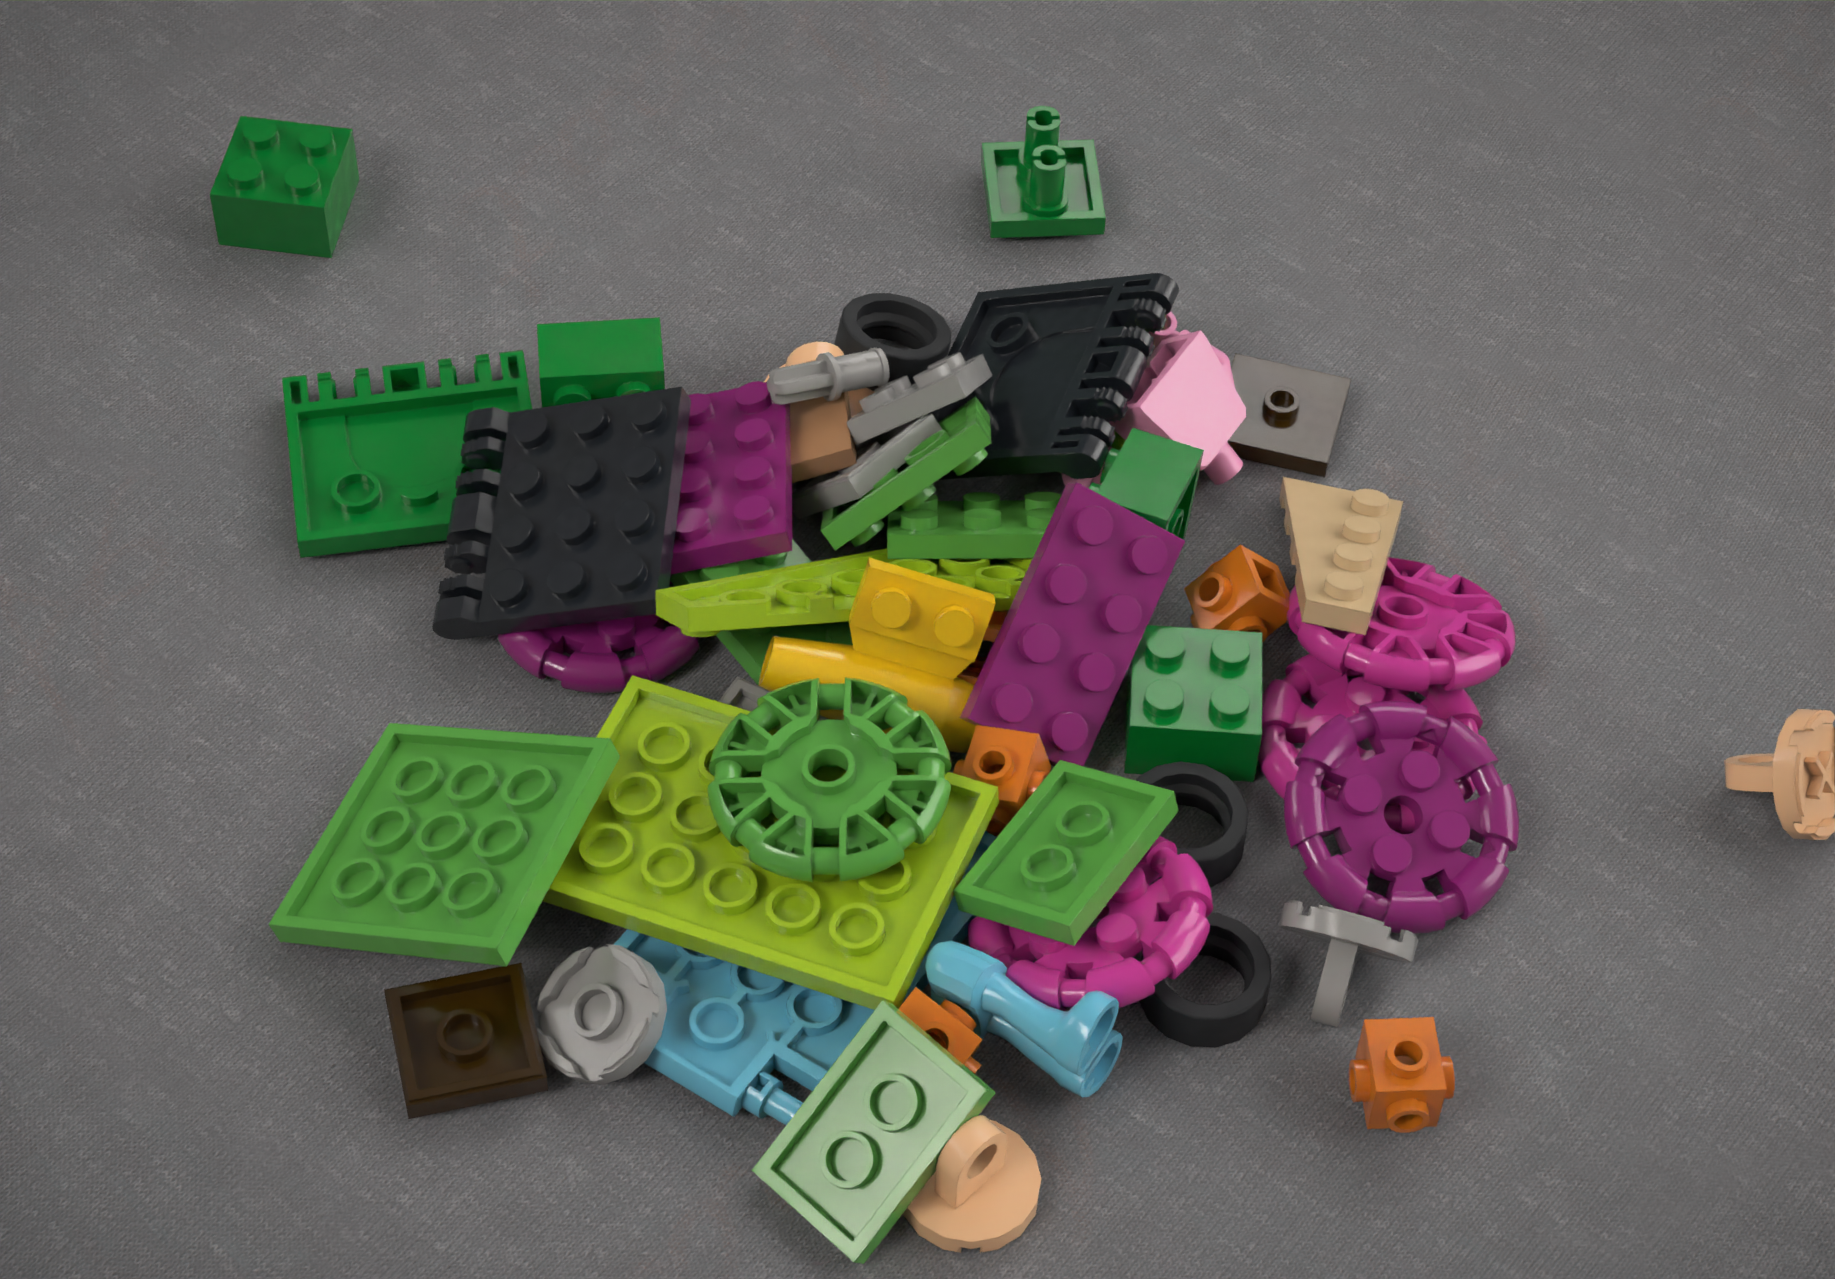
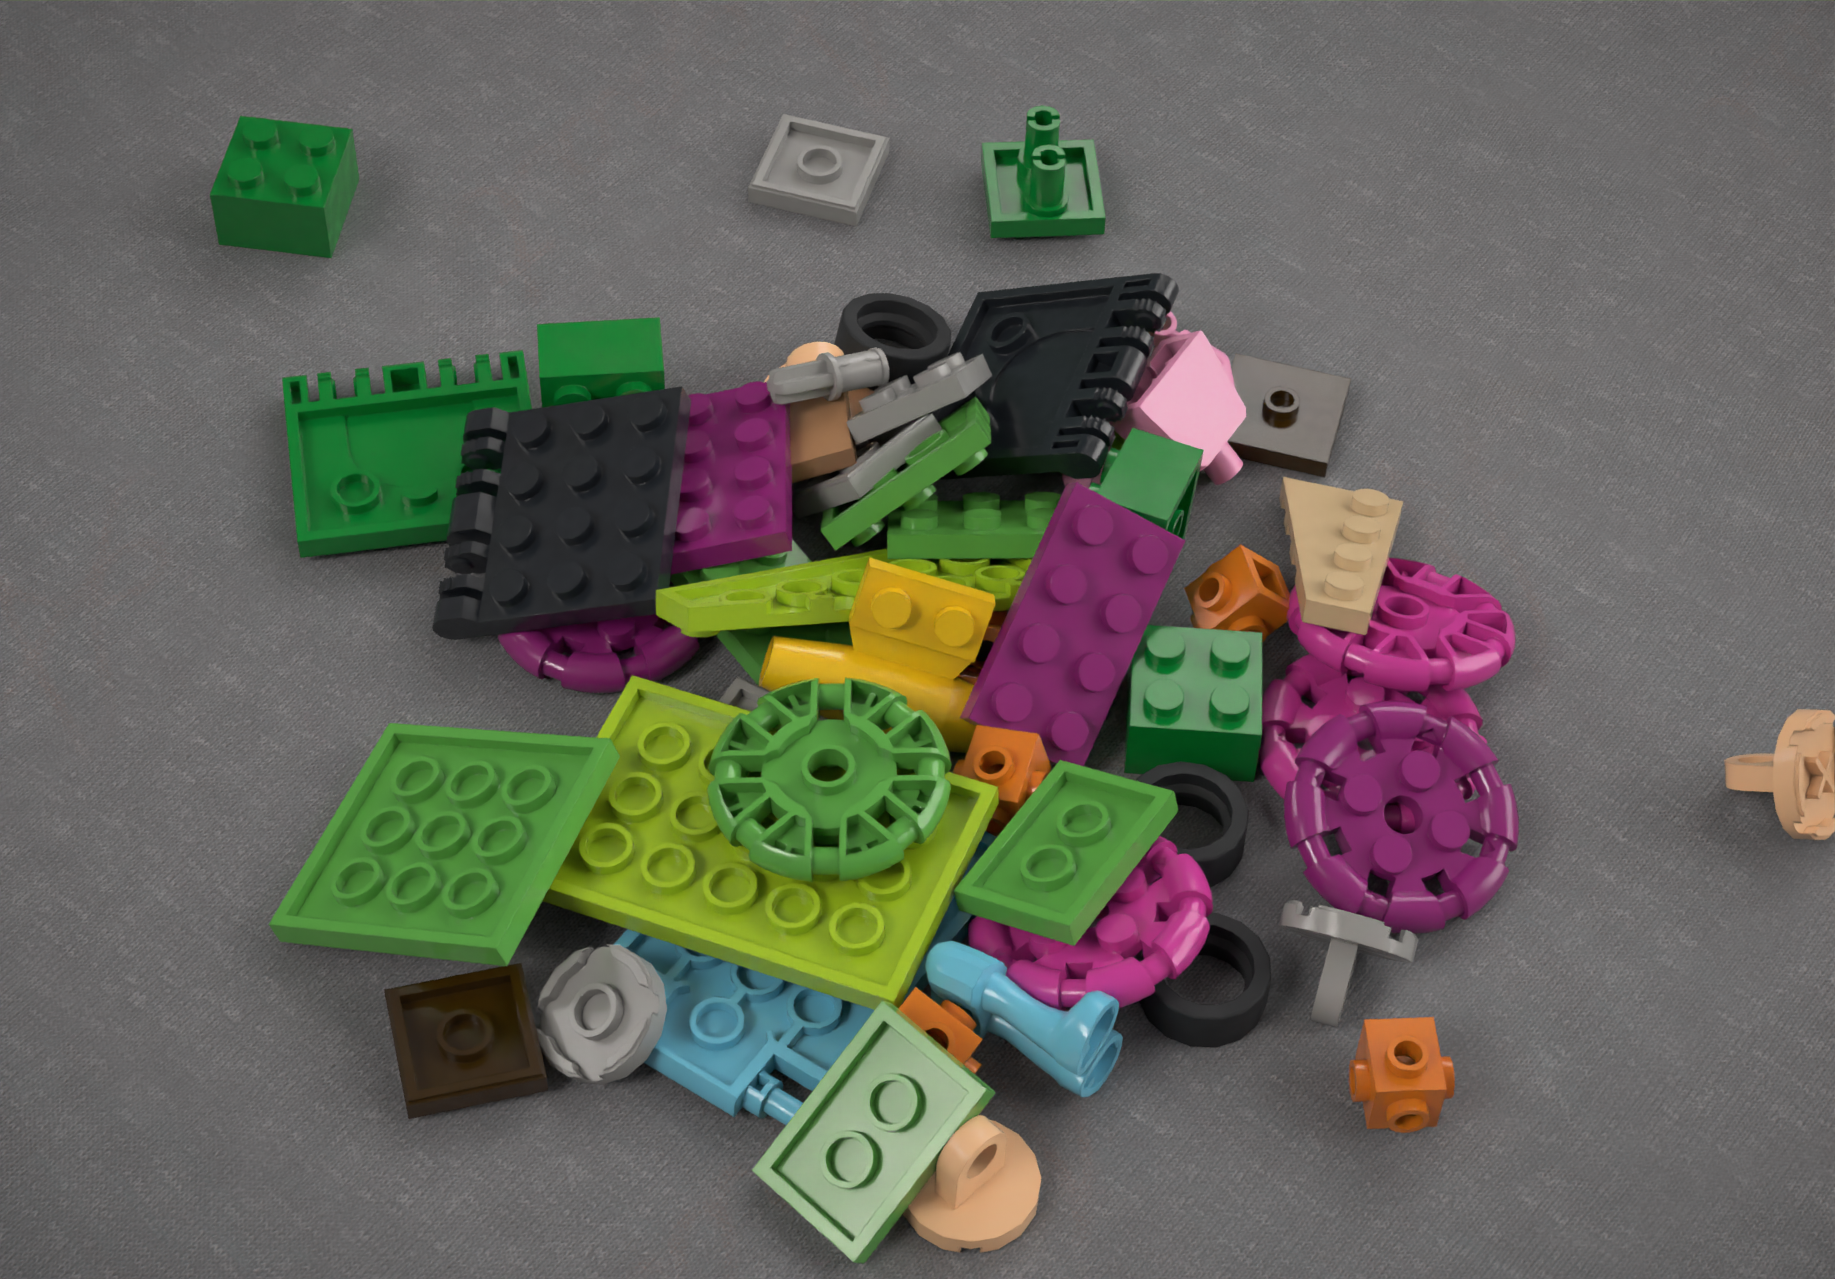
none -> light grey tile [748,114,890,227]

